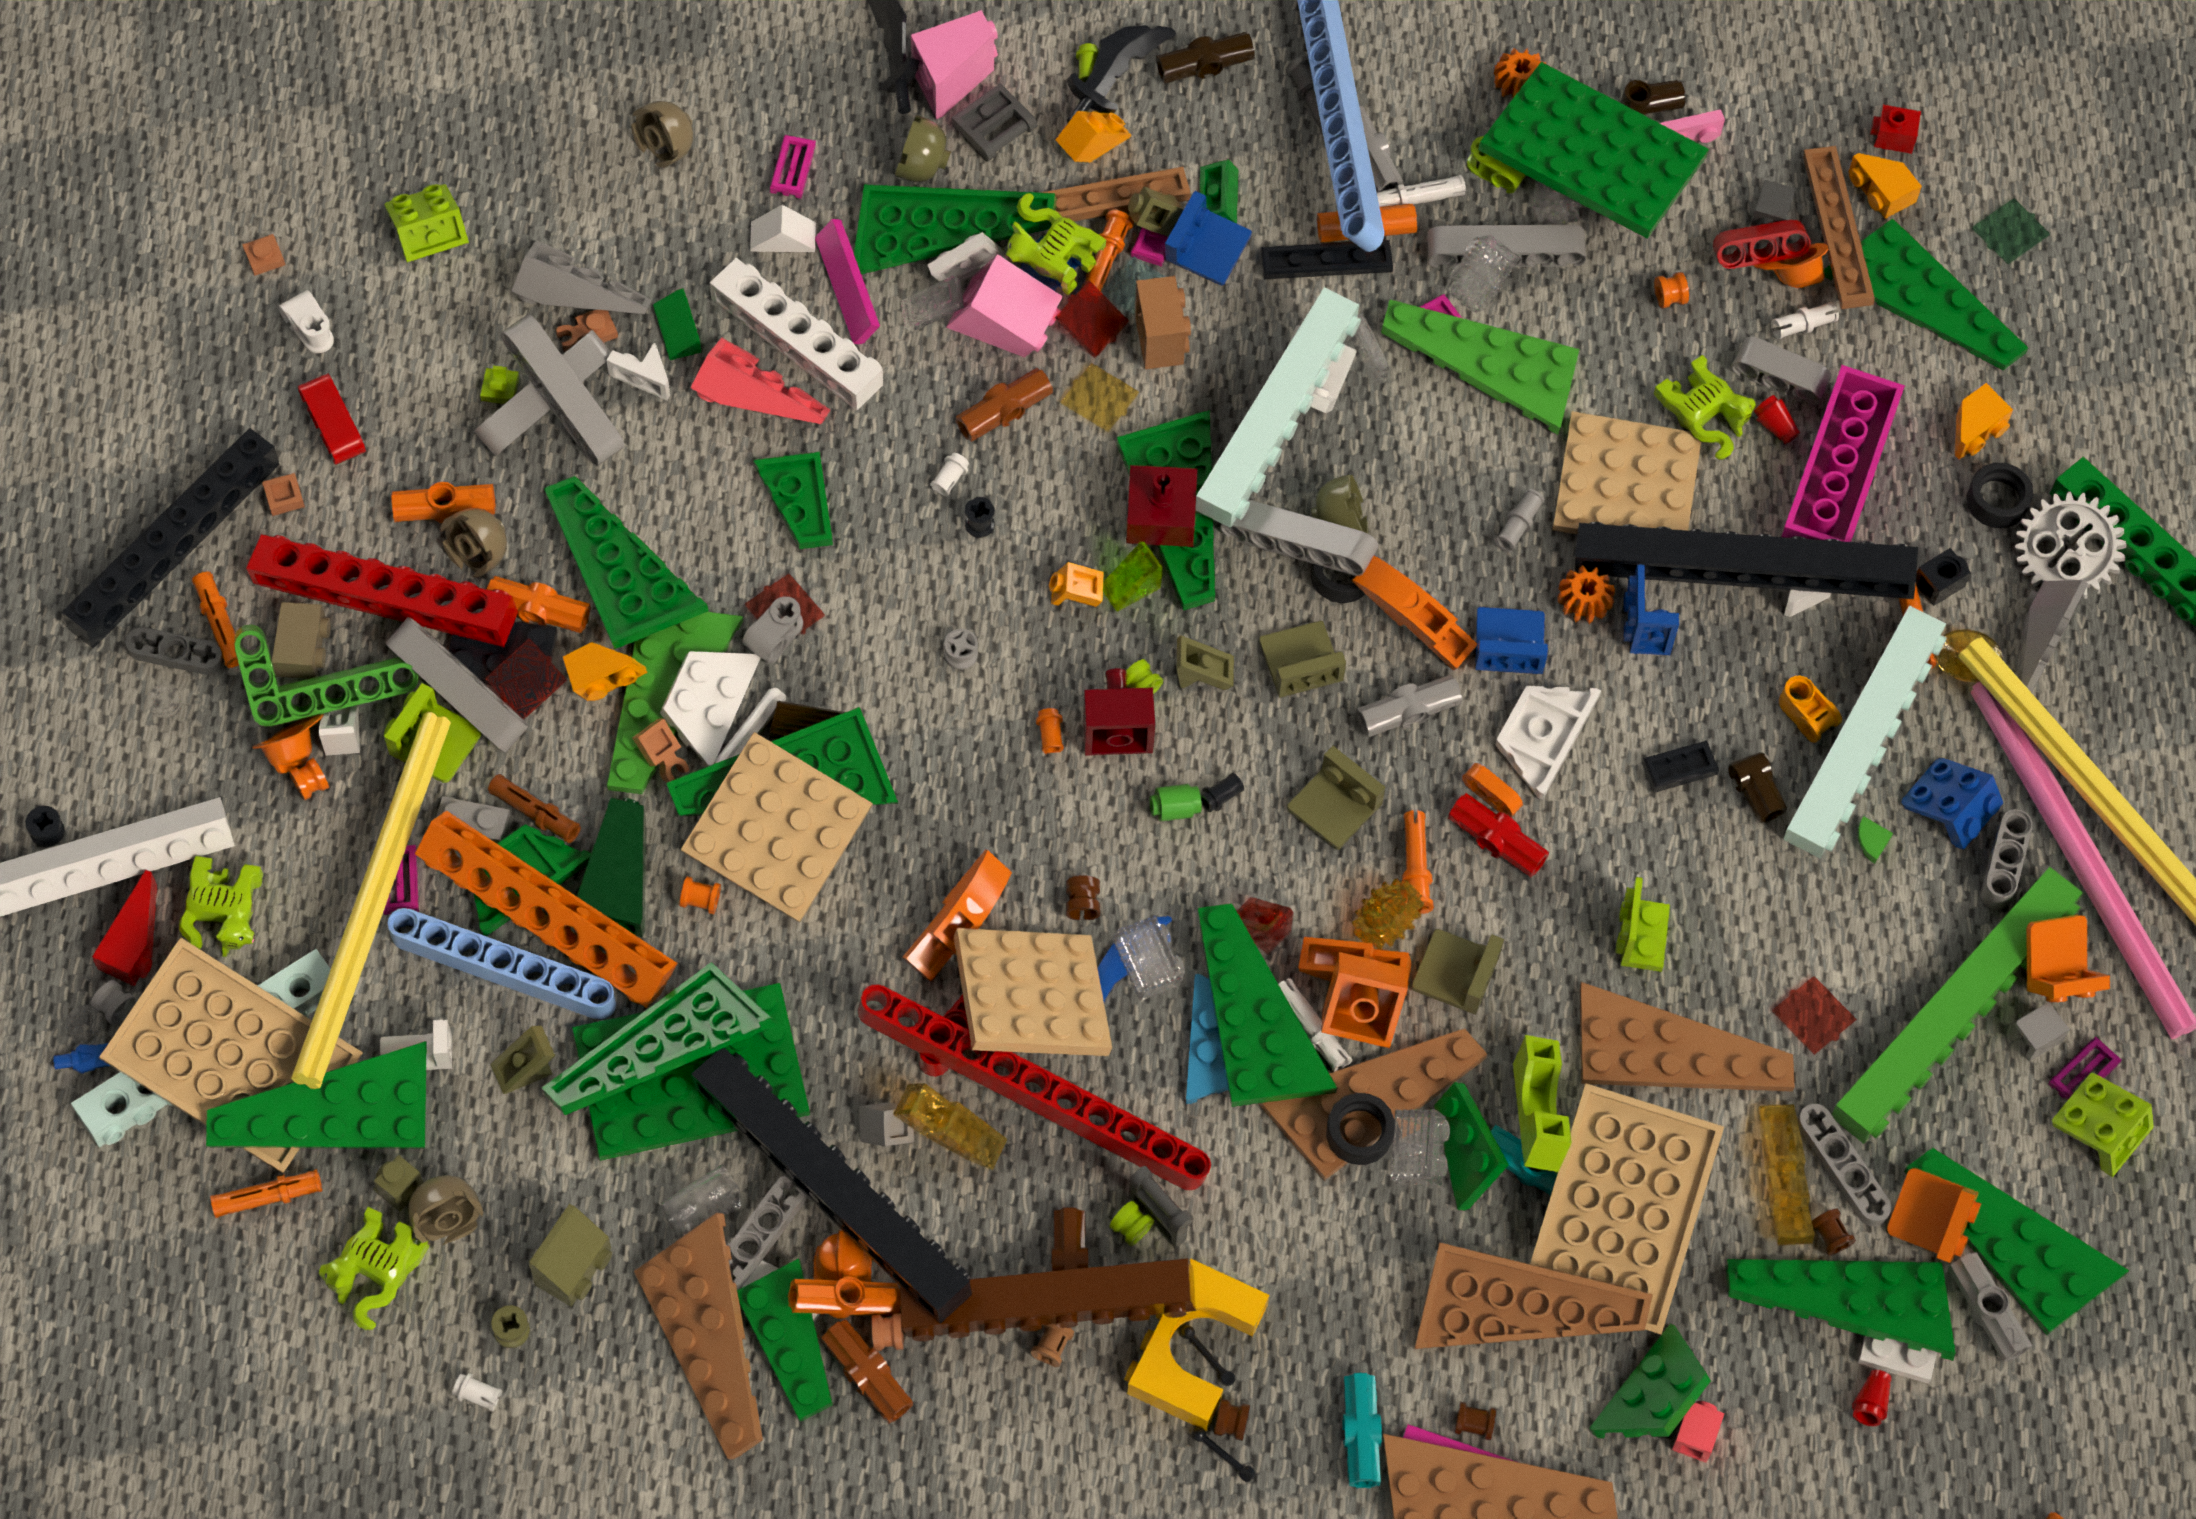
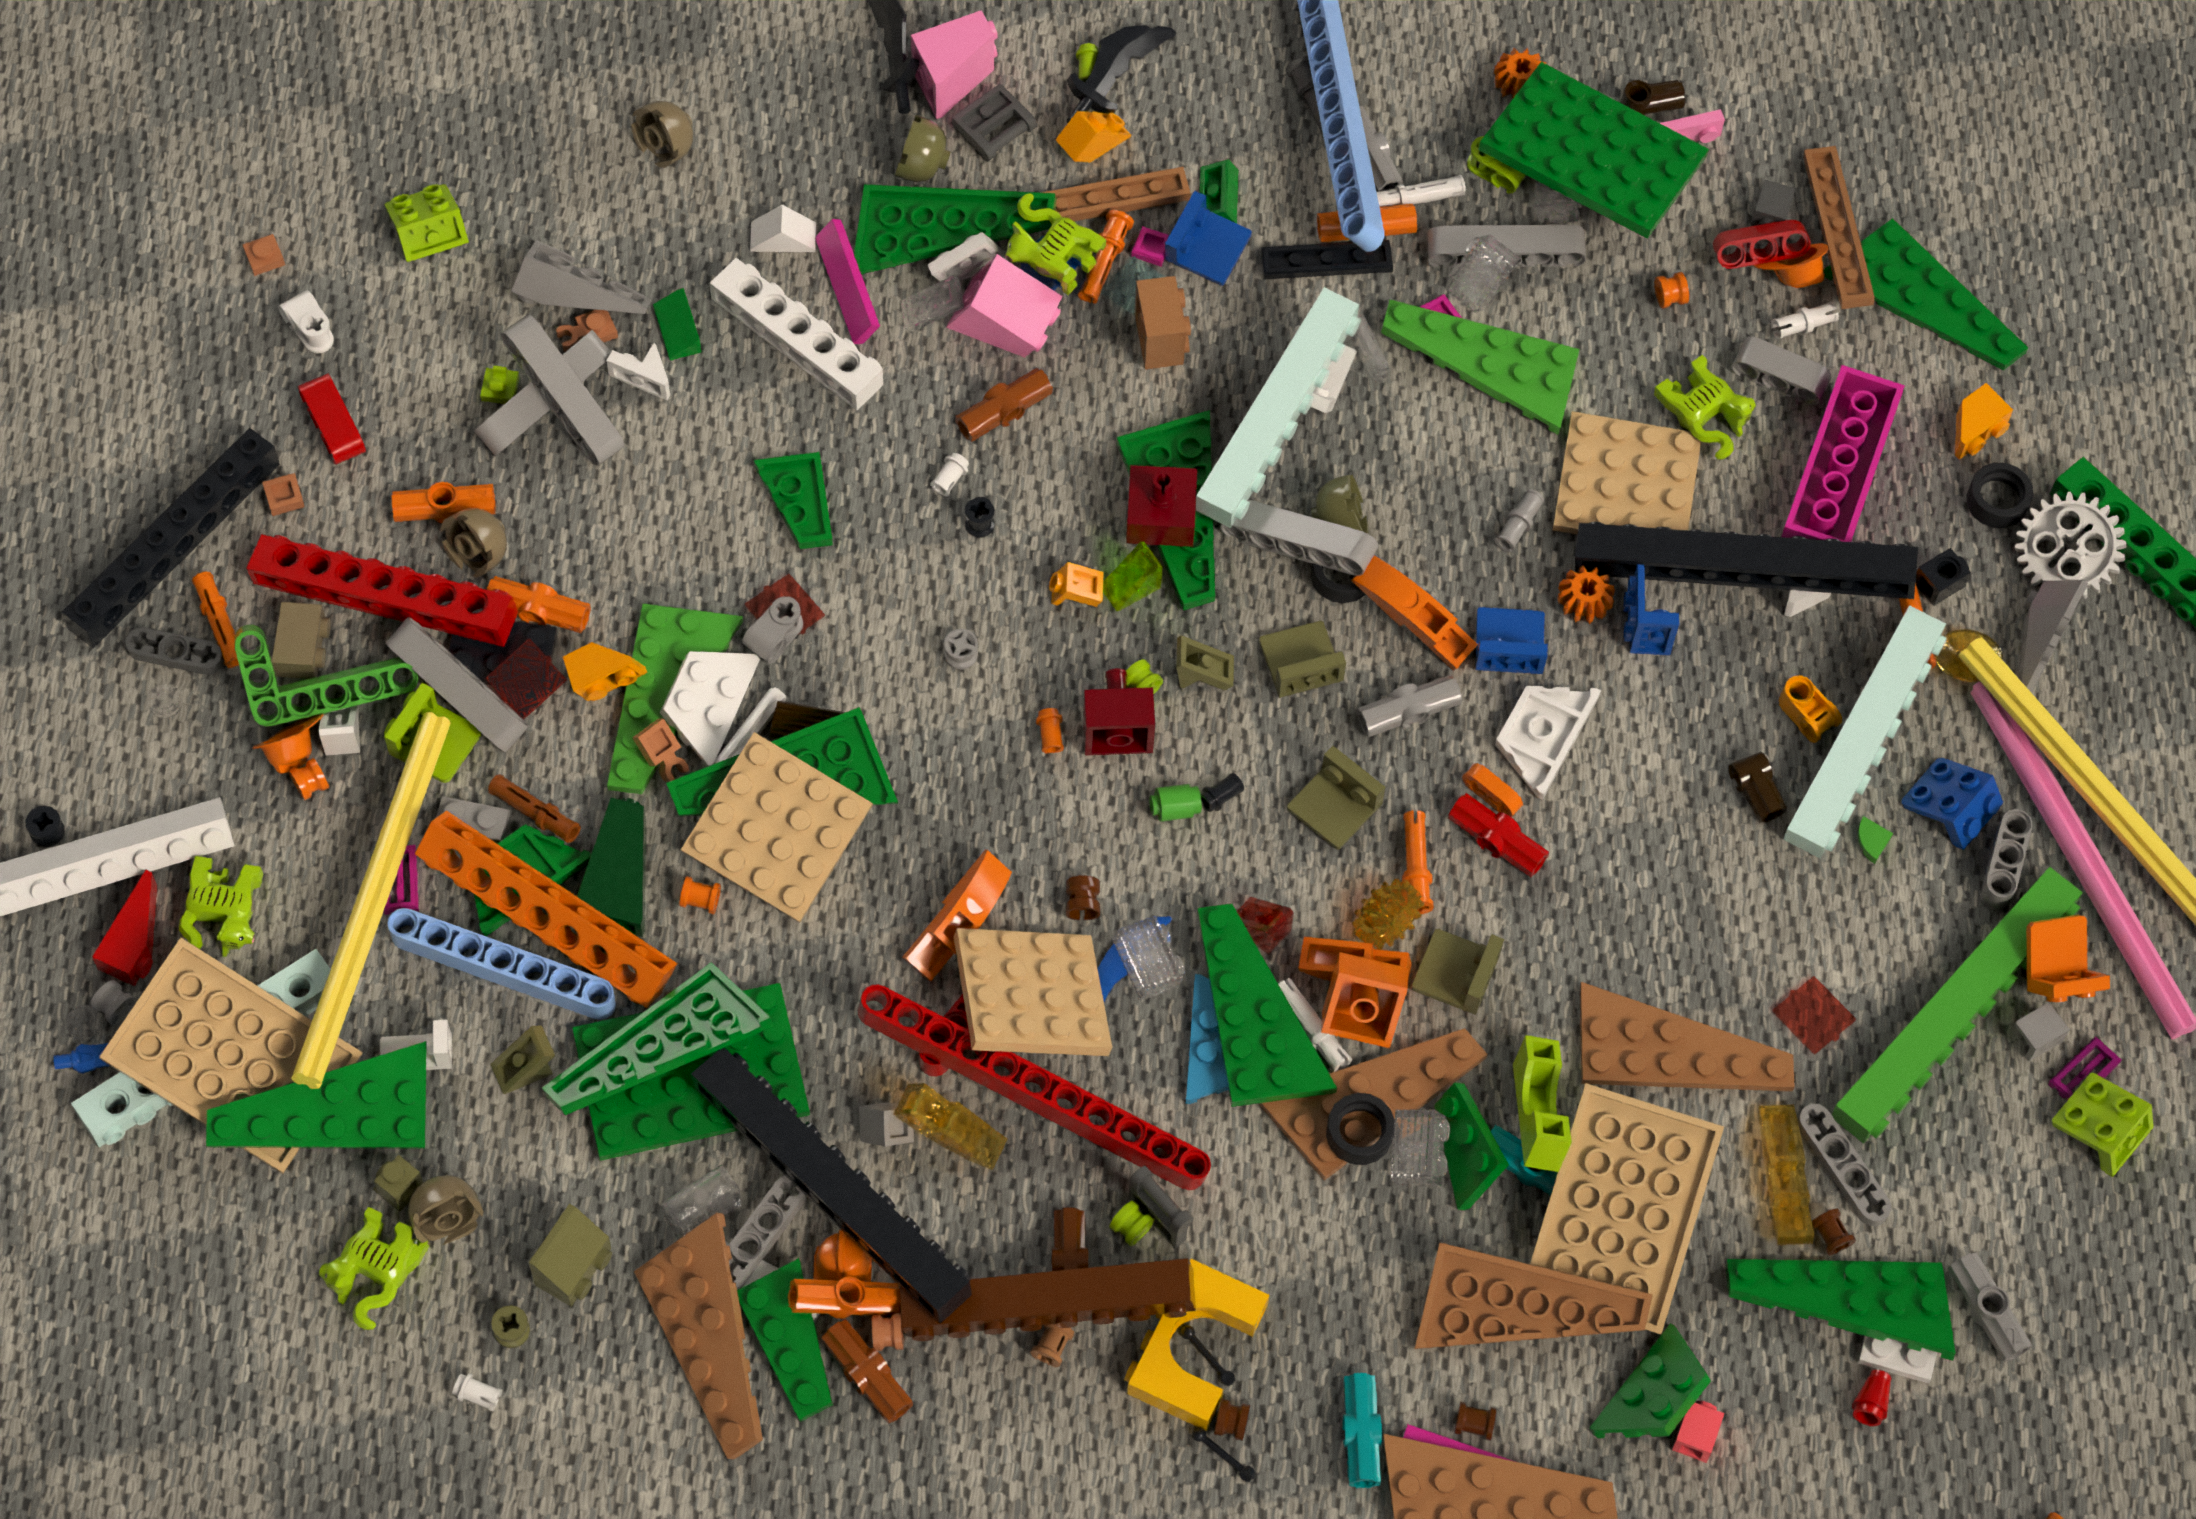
orange pin [210,1169,323,1218] -> none
green wing [544,476,709,650] -> none
coral wedge [690,338,830,424] -> none
dark pink tile [770,135,816,199] -> none
clear red piece [1054,280,1129,358] -> none
clear yellow piece [1061,363,1139,432] -> none
olive brick [1128,187,1184,237] -> none
dark brown piece [1156,32,1255,84] -> none
lime bracket [1615,877,1670,972] -> none
black plate [1642,740,1719,793] -> none
red cone [1754,395,1801,445] -> none
light orange slope [1848,153,1922,219] -> none
red brick [1870,104,1921,154] -> none
orange bracket [1887,1168,1981,1263] -> none
green wing [1904,1148,2129,1335] -> none
clear green piece [1972,198,2050,265] -> none

